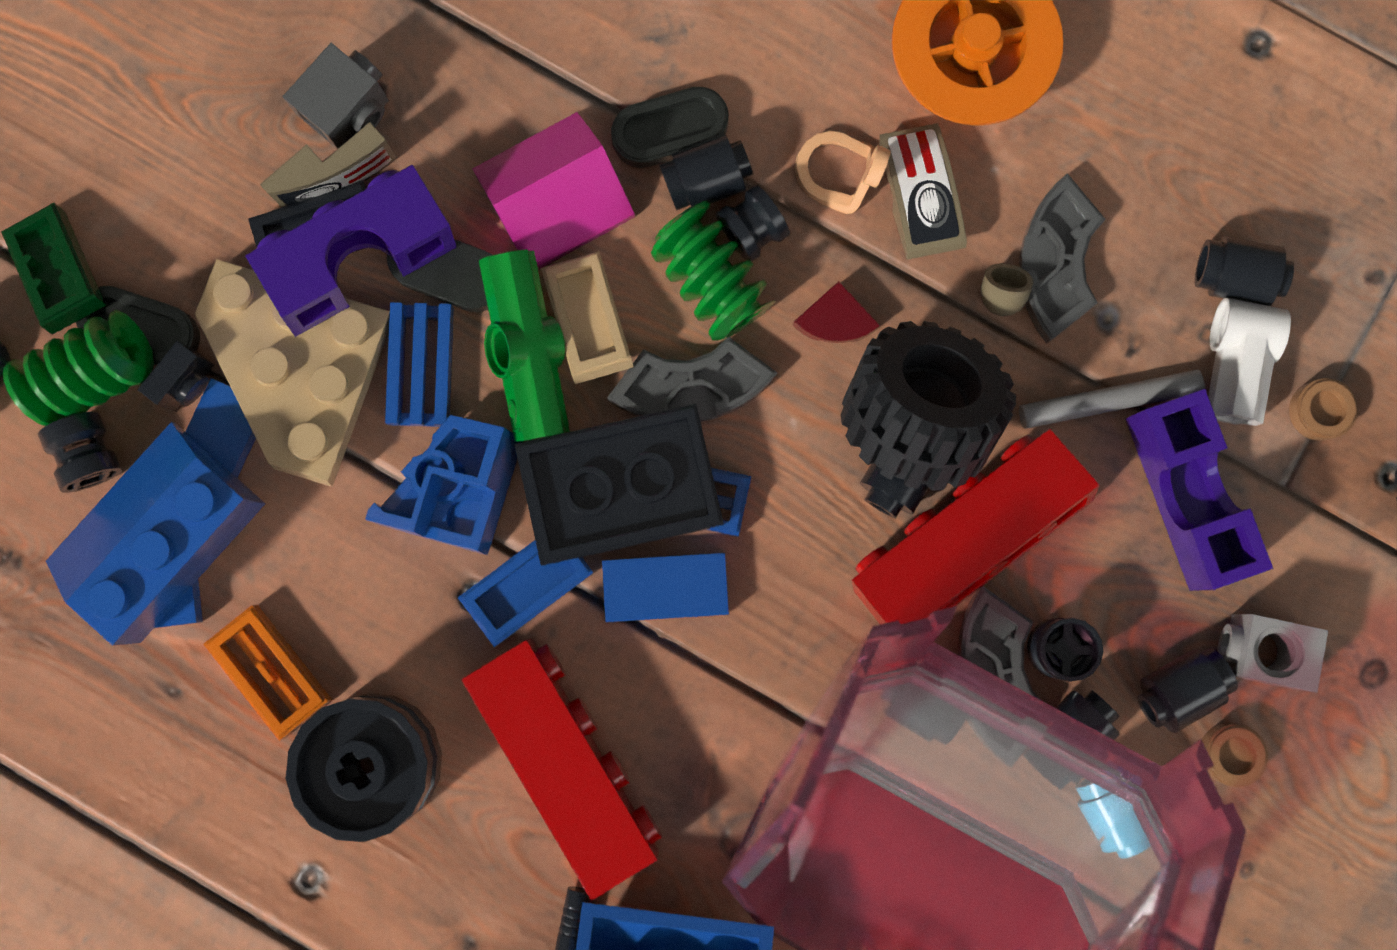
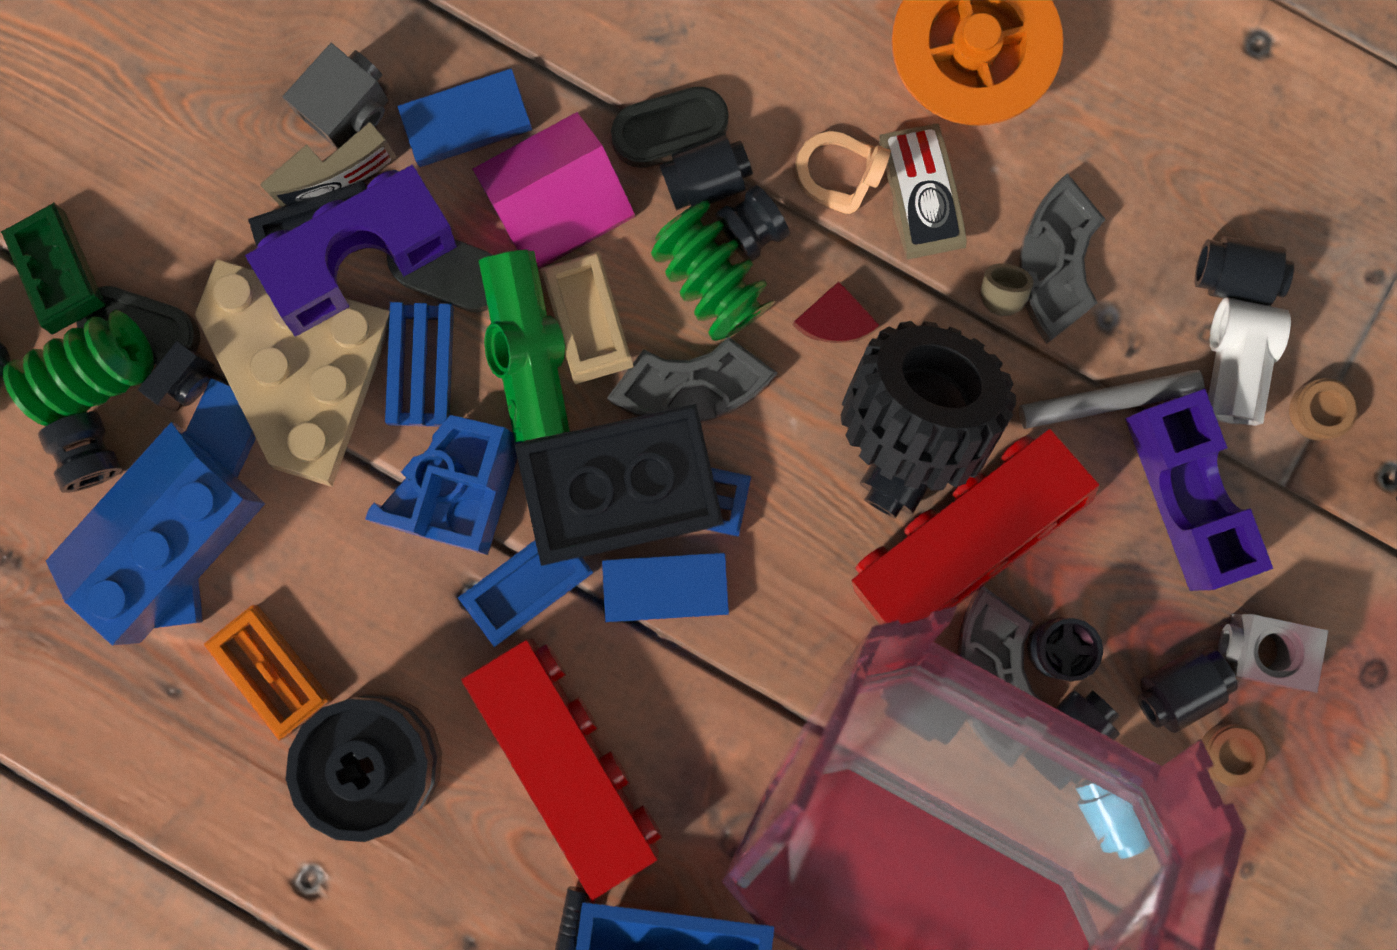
none -> blue tile [397,68,532,168]

